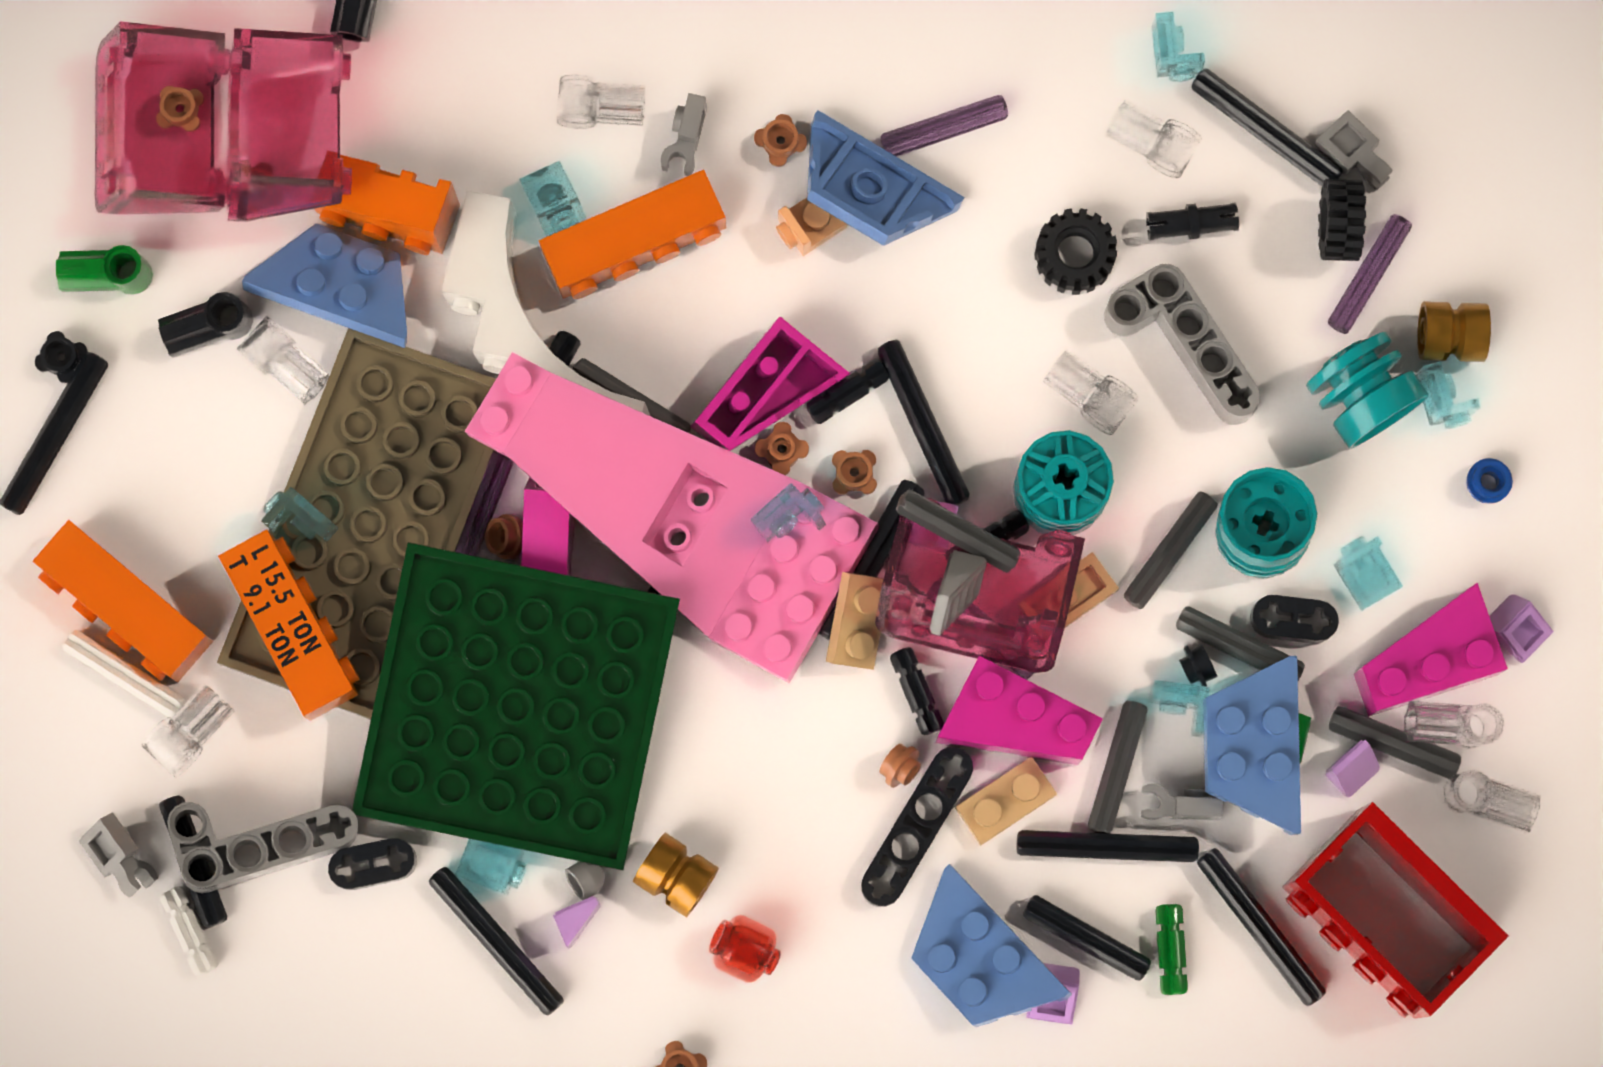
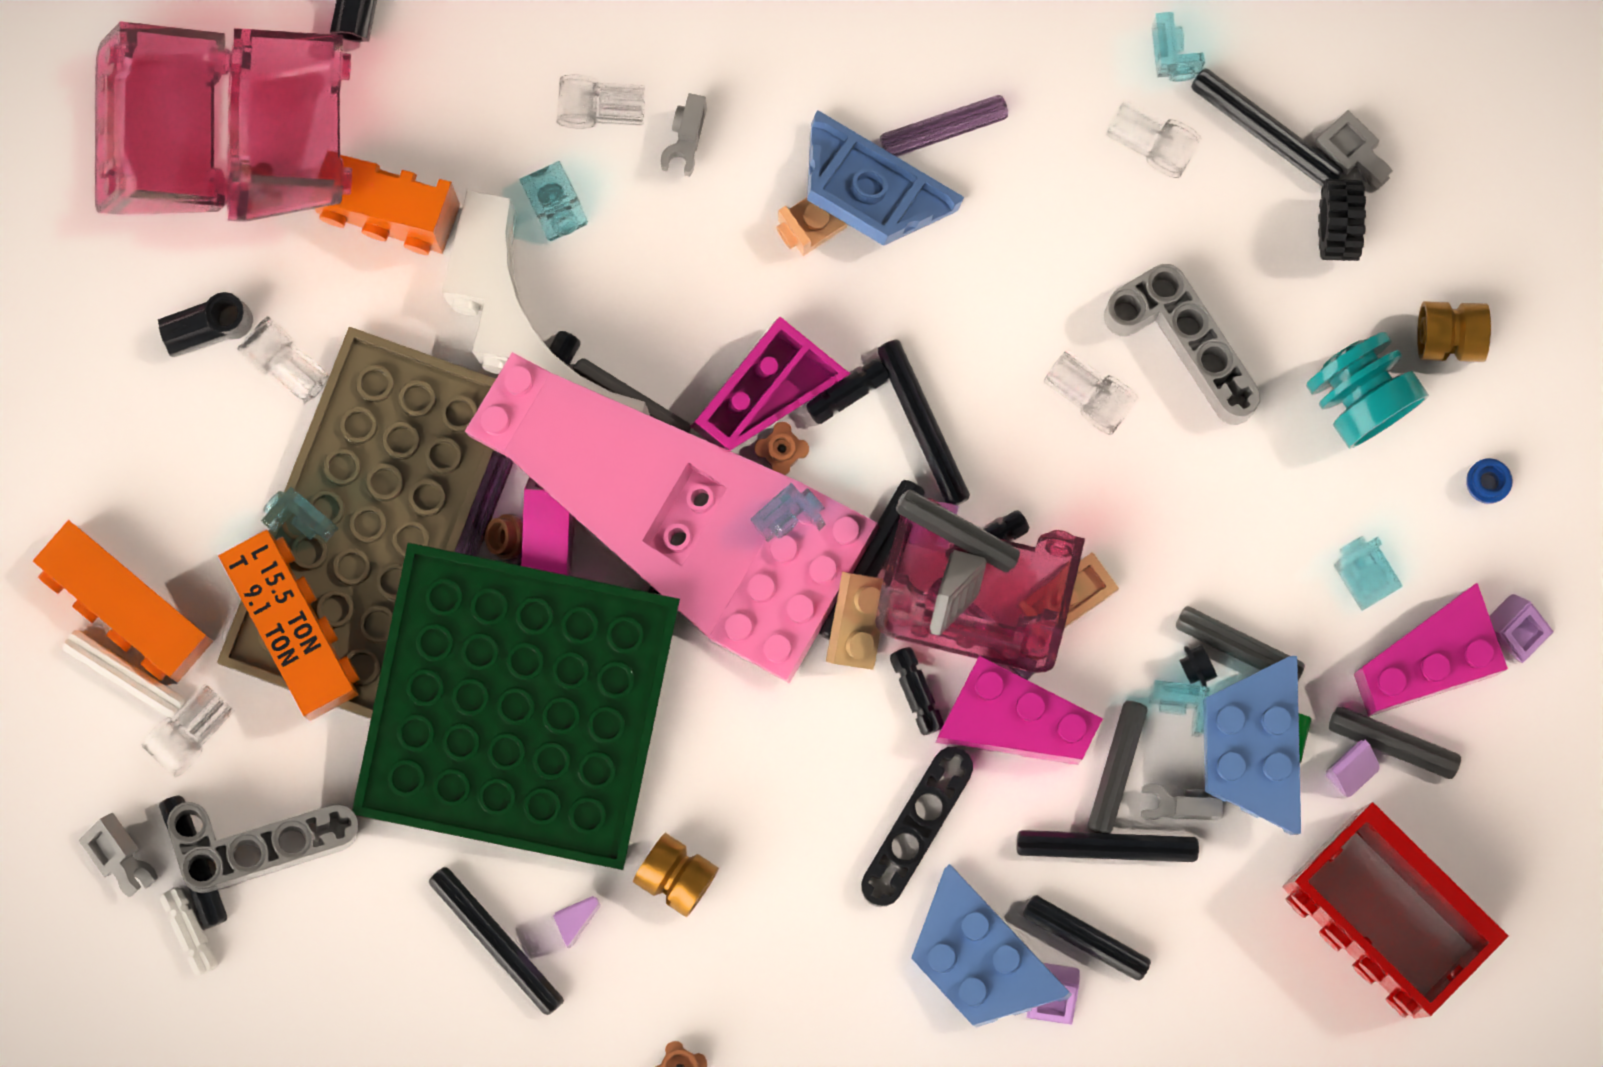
black axle [0,352,108,515] -> none
black plate [34,331,88,383] -> none
green piece [56,245,153,295] -> none
nougat plate [156,86,204,132] -> none
medium blue wing [242,223,407,348] -> none
black beam [328,838,417,890] -> none
clear light blue bracket [455,839,528,896] -> none
orange brick [538,169,727,299] -> none
light grey hinge [565,862,605,900] -> none
clear red head [709,914,781,983] -> none
nougat plate [754,114,807,167] -> none
nougat plate [832,450,877,495] -> none
nougat plate [879,743,921,788] -> none
tan plate [955,756,1057,846] -> none
teal wheel [1013,430,1114,538] -> none
black tyre [1034,208,1117,295] -> none
dark grey axle [1124,491,1218,609] -> none
black pin [1146,202,1239,241] -> none
green axle [1155,904,1188,995] -> none
black axle [1197,848,1326,1006] -> none
teal wheel [1215,467,1318,579] -> none
black beam [1250,595,1339,644] -> none
clear purple axle [1328,214,1412,334] -> none
clear piece [1404,701,1505,749] -> none
clear light blue bracket [1416,361,1482,429] -> none
clear piece [1442,770,1541,833] -> none

